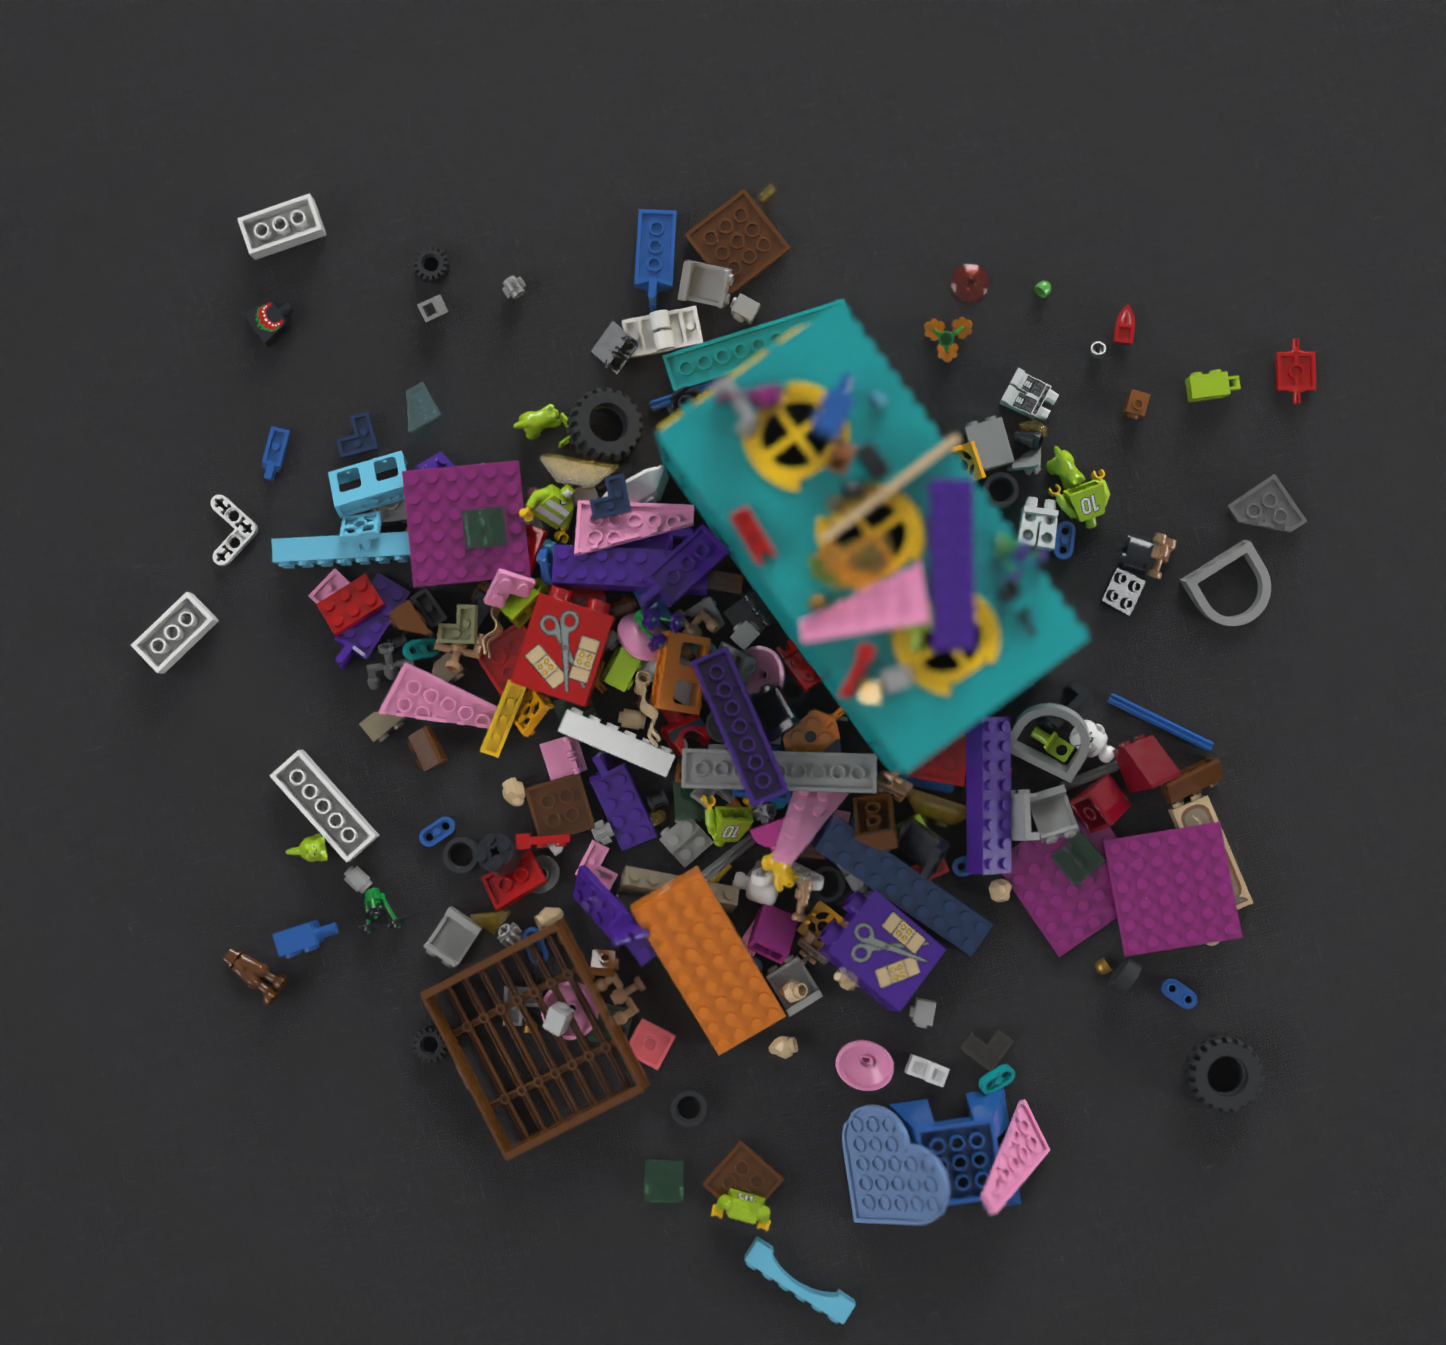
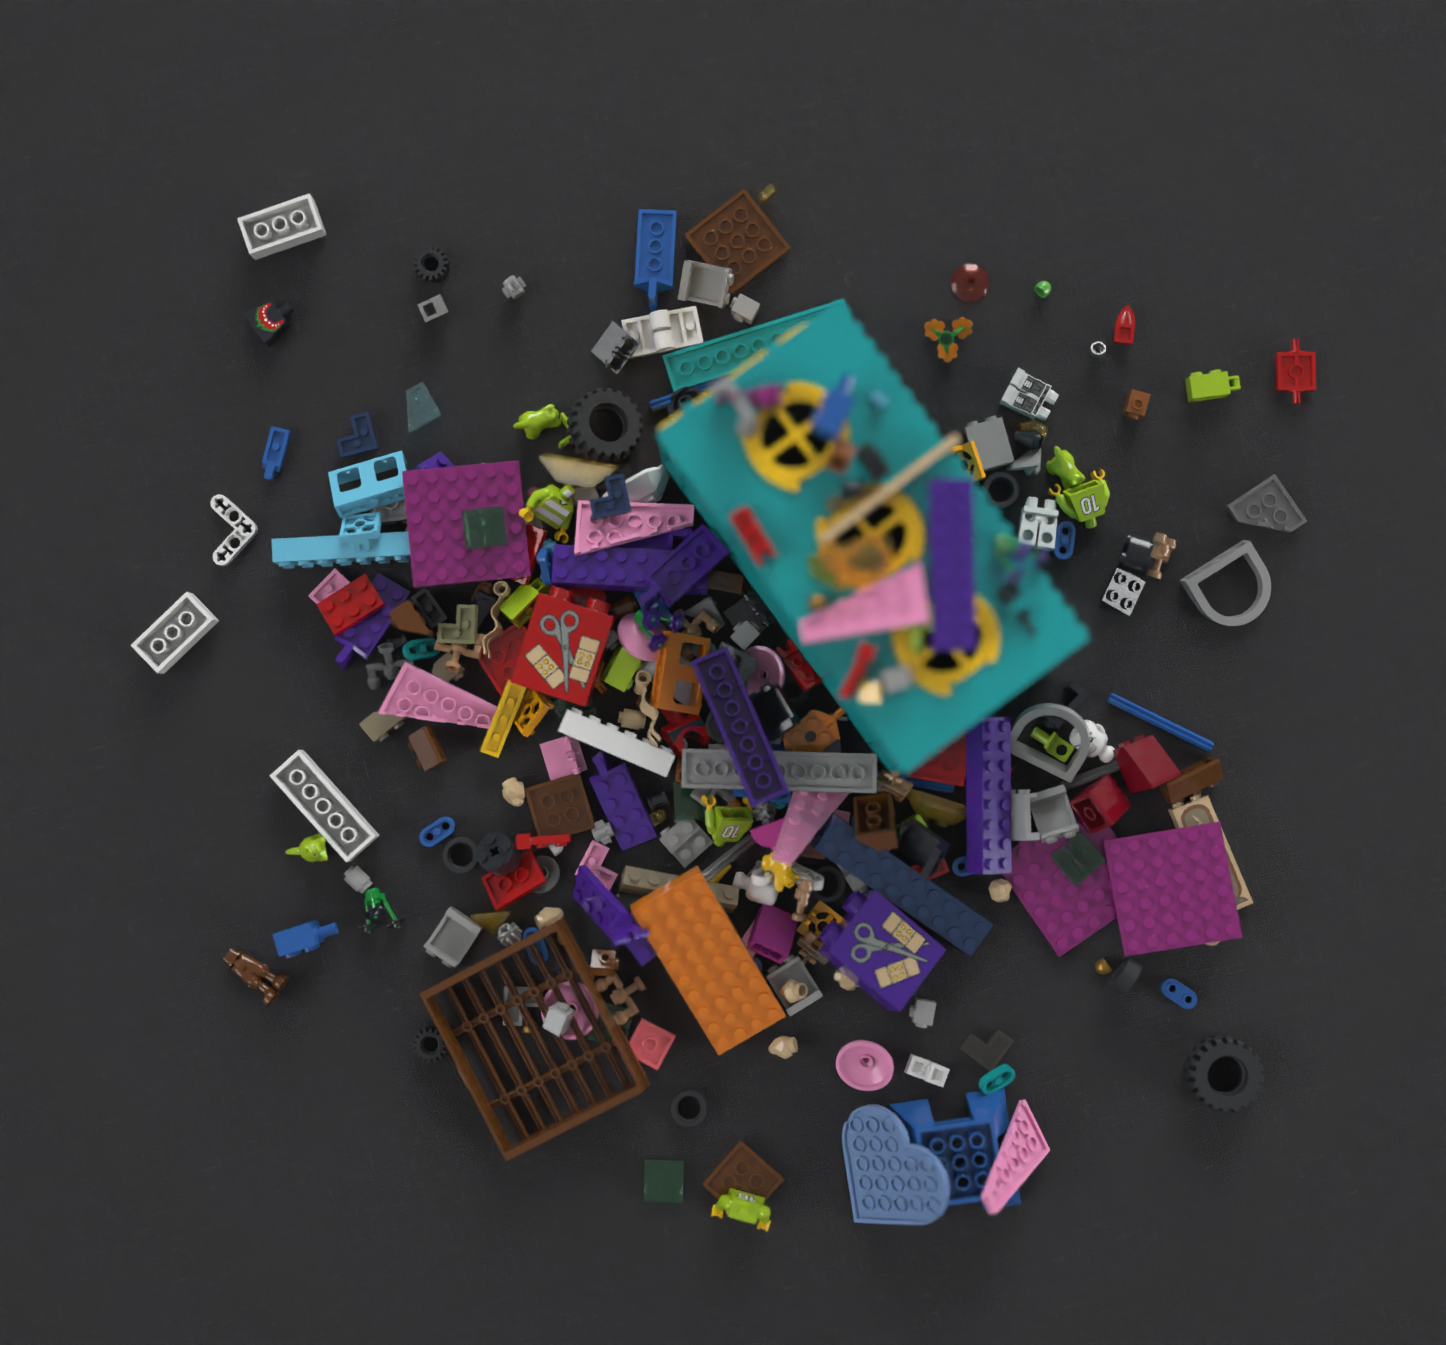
bright pink plate [483,569,535,609] -> none
medium azure arch [744,1236,856,1324] -> none

